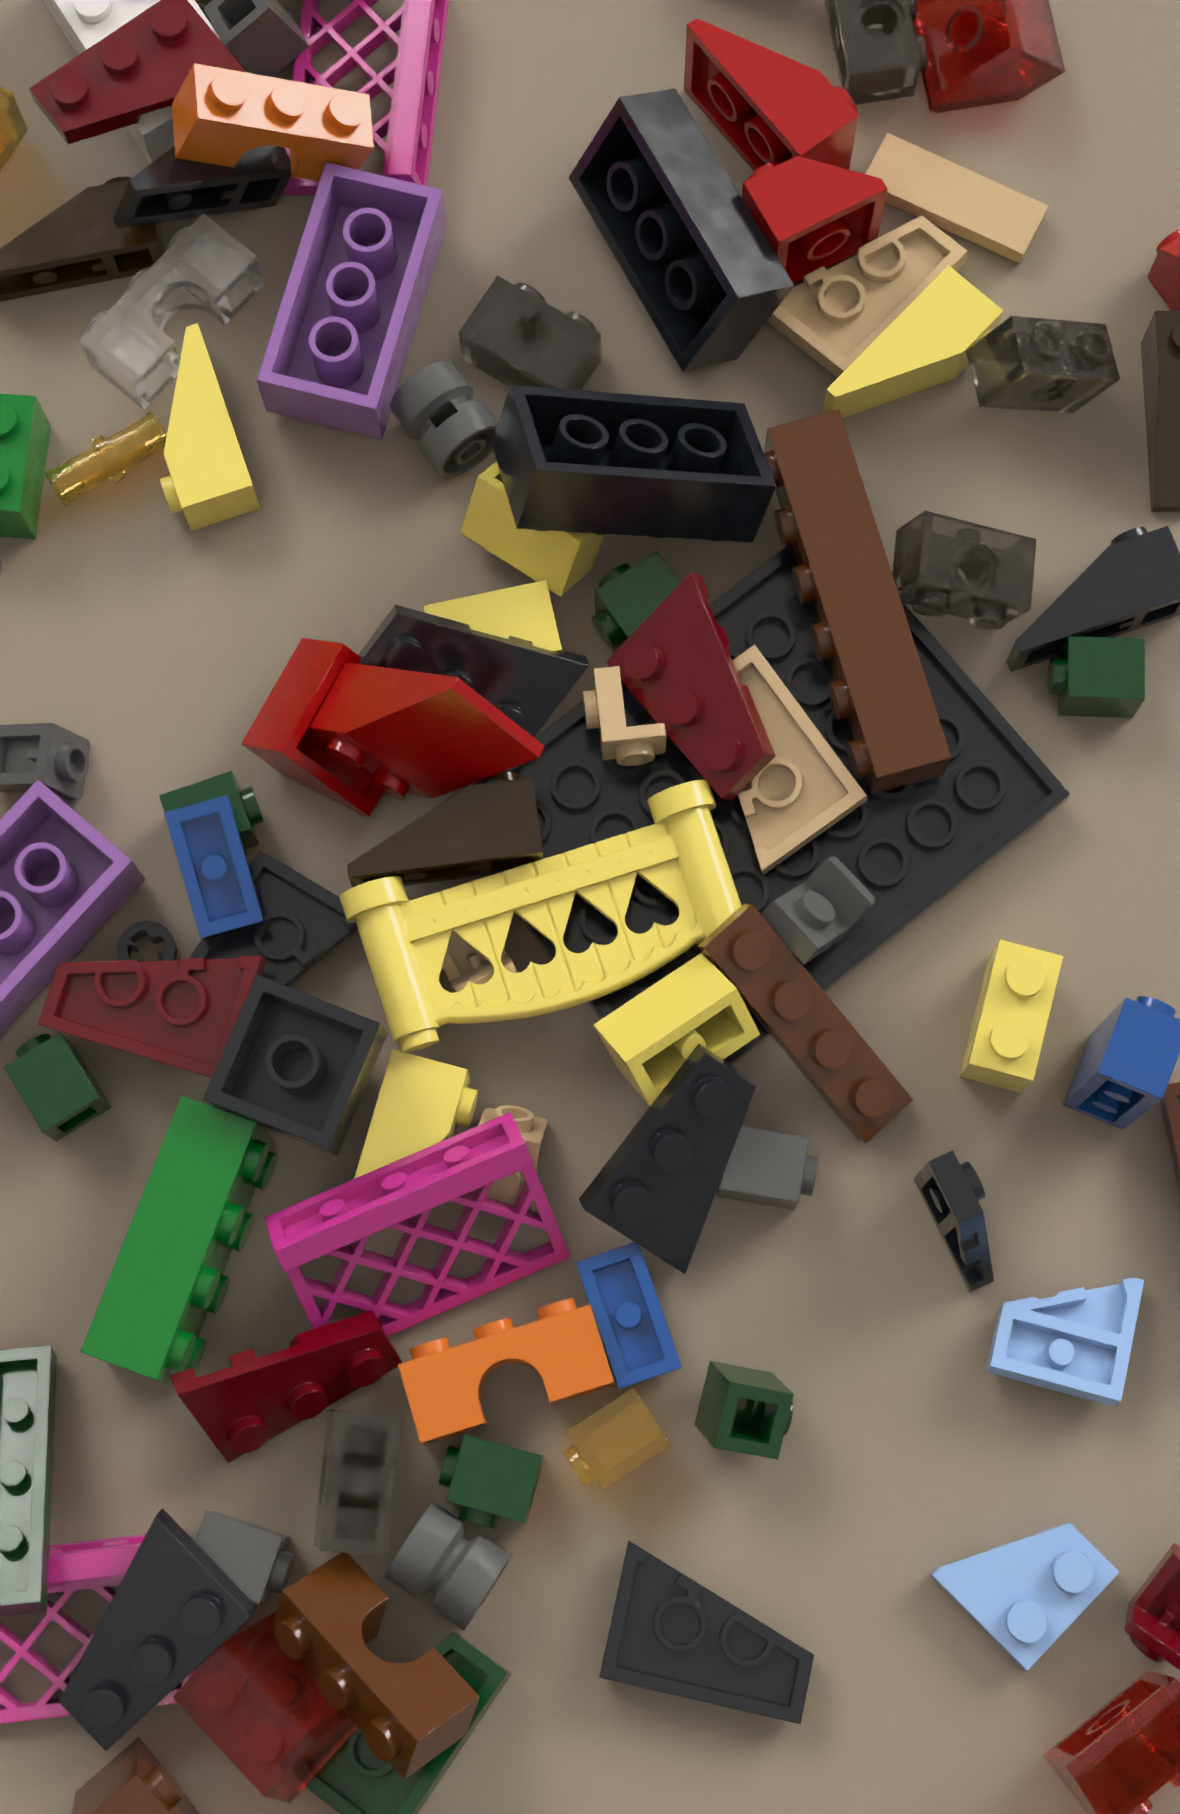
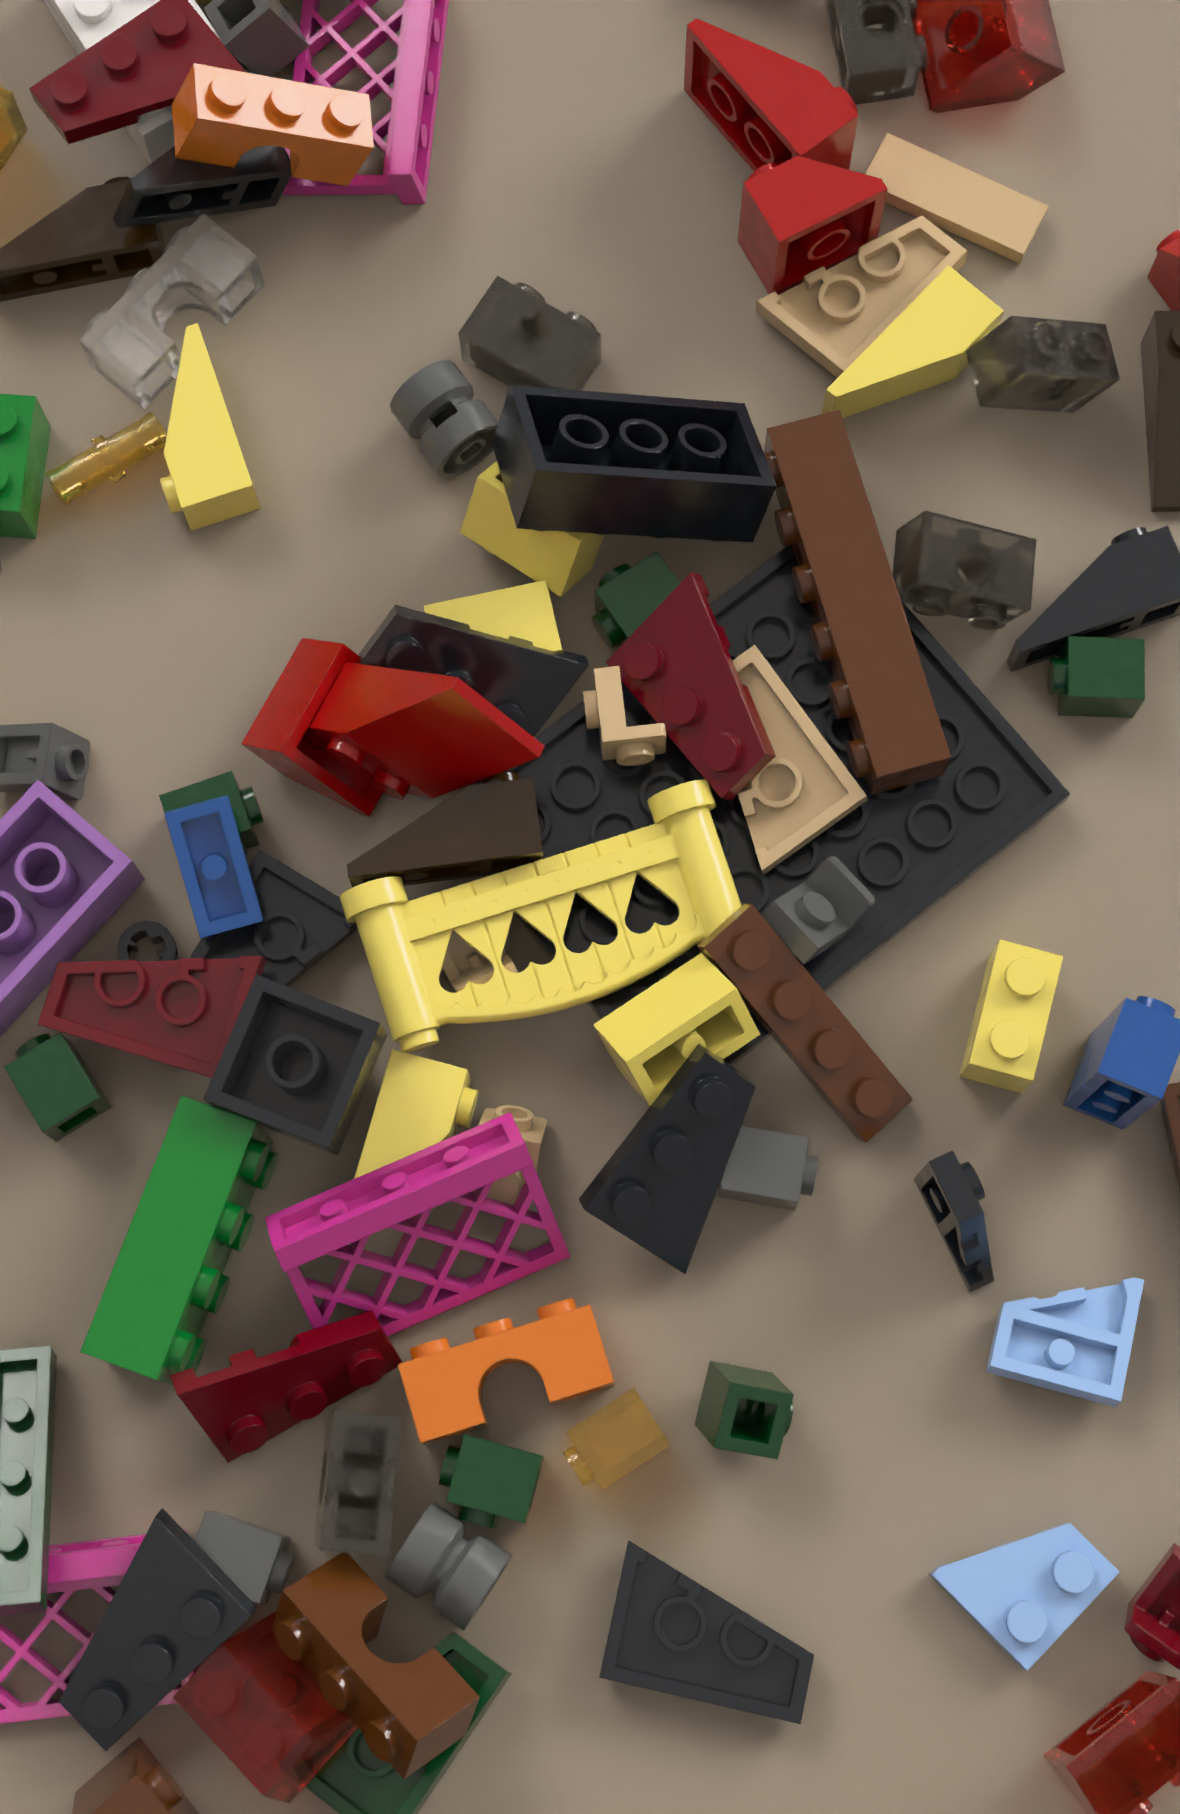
medium lavender brick [257,162,447,439] -> none
black brick [568,88,795,372] -> none
blue plate [576,1242,682,1390] -> none

